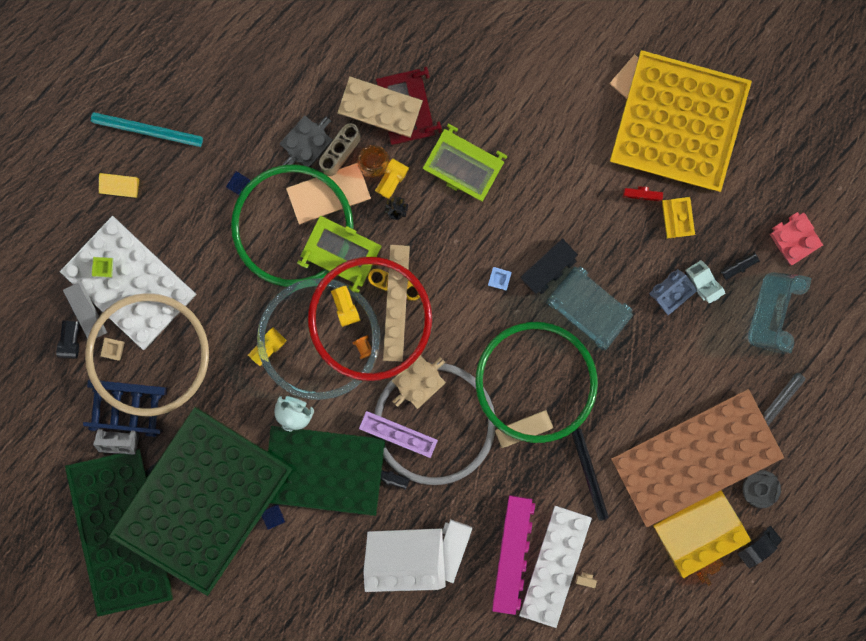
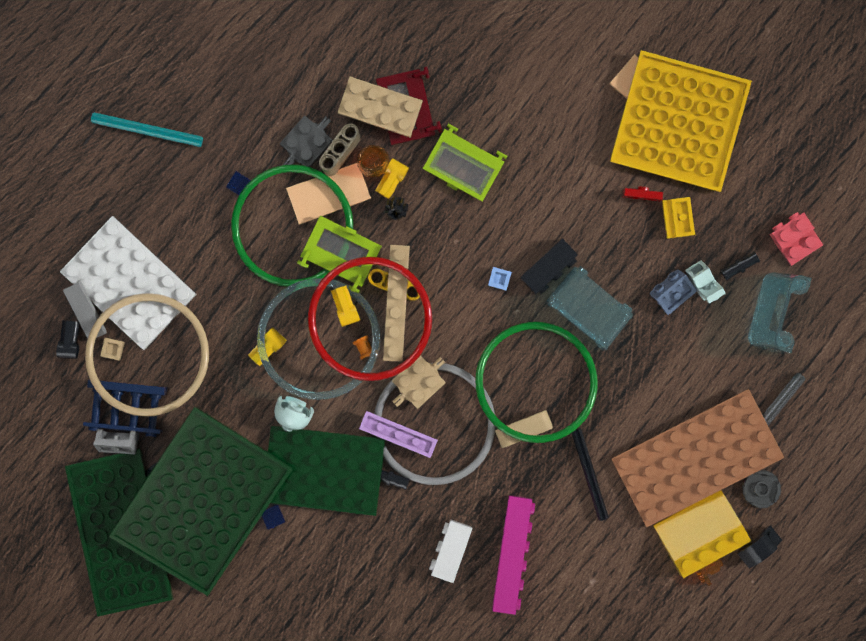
lime plate [92,257,114,278] -> none
yellow slope [99,173,139,198] -> none
white slope [364,529,446,592] -> none
white plate [519,506,592,628] -> none
tan plate [575,572,597,588] -> none

